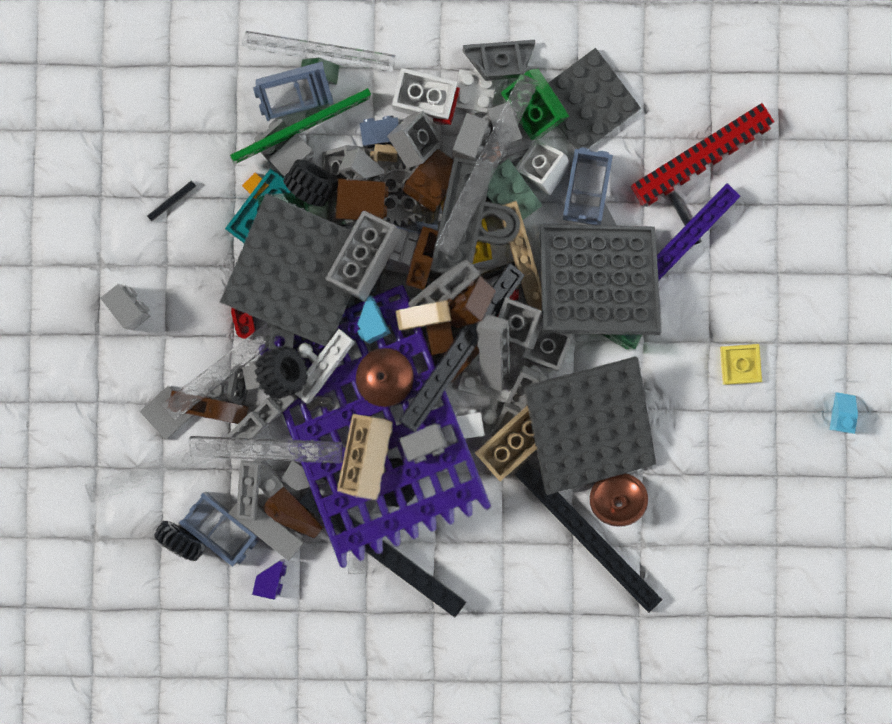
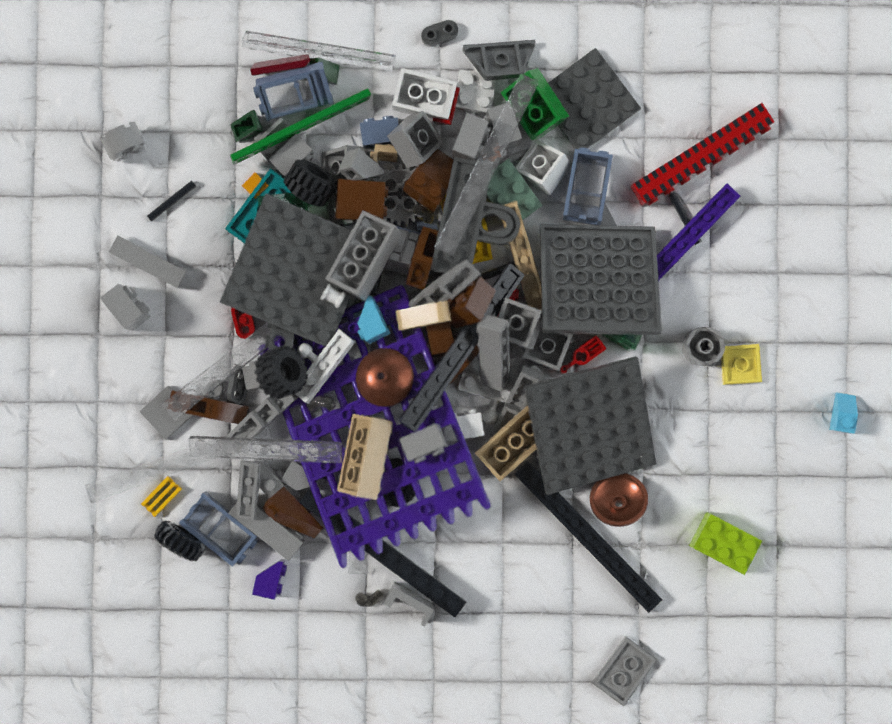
none -> light grey brick [100,122,145,162]
none -> light grey slope [109,235,187,288]
none -> yellow tile [141,476,182,517]
none -> dark green slope [230,110,264,142]
none -> dark red tile [250,54,310,76]
none -> white bush [320,284,346,308]
none -> clear smoke arm [355,589,385,607]
none -> light grey panel [384,582,436,627]
none -> dark grey plate [421,20,458,47]
none -> red piece [559,335,607,374]
none -> light grey tile [592,636,658,706]
none -> light grey brick [682,327,725,366]
none -> lime brick [689,512,762,575]

